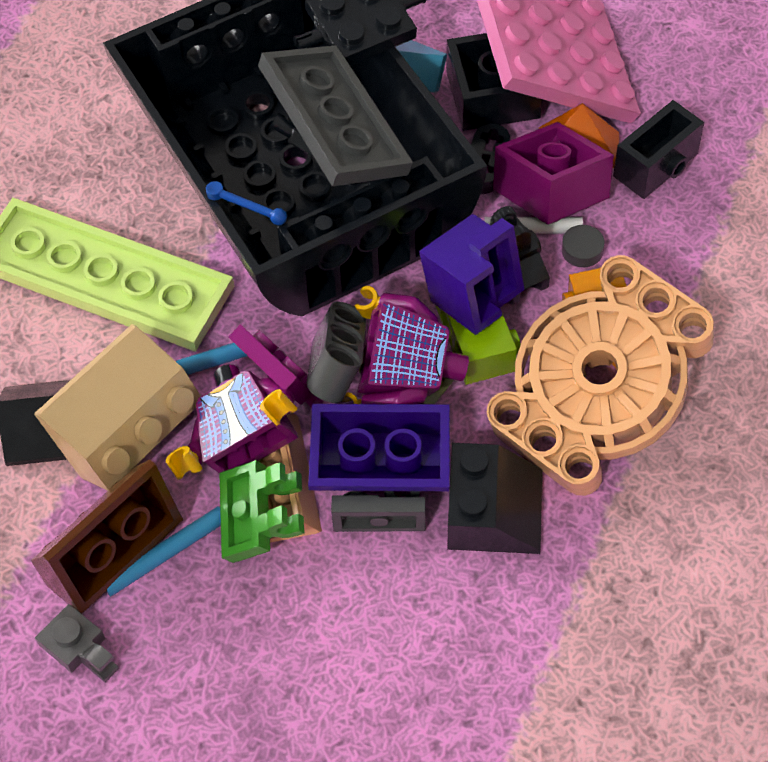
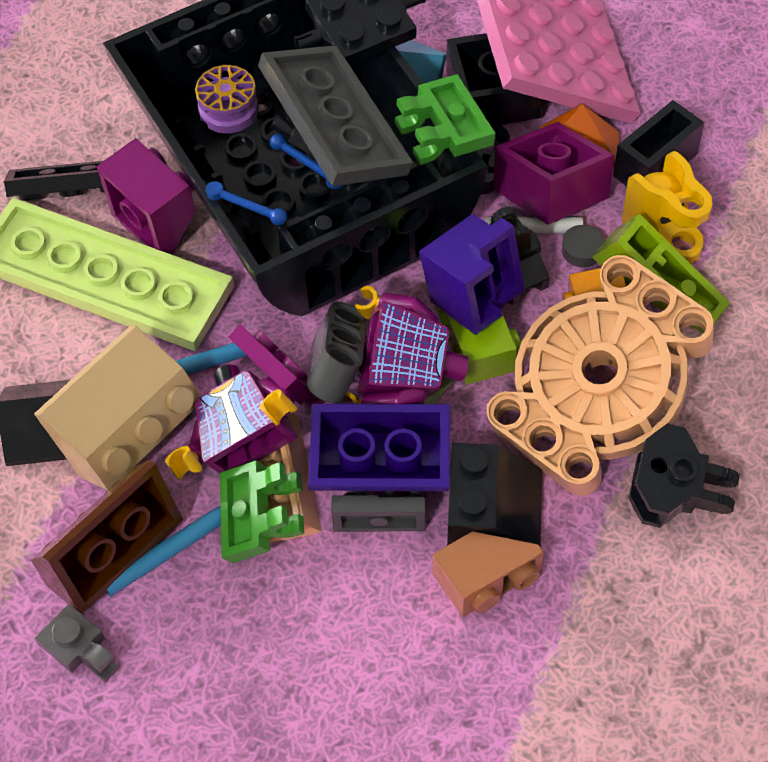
none -> black plate [4,161,105,201]
none -> magenta slope [96,138,196,255]
none -> medium lavender wheel [195,65,258,134]
none -> blue hinge [269,134,342,189]
none -> bright green plate [395,74,496,165]
none -> nougat slope [432,531,544,617]
none -> lime slope [592,214,730,333]
none -> yellow piece [622,151,713,264]
none -> black hinge [628,424,740,528]

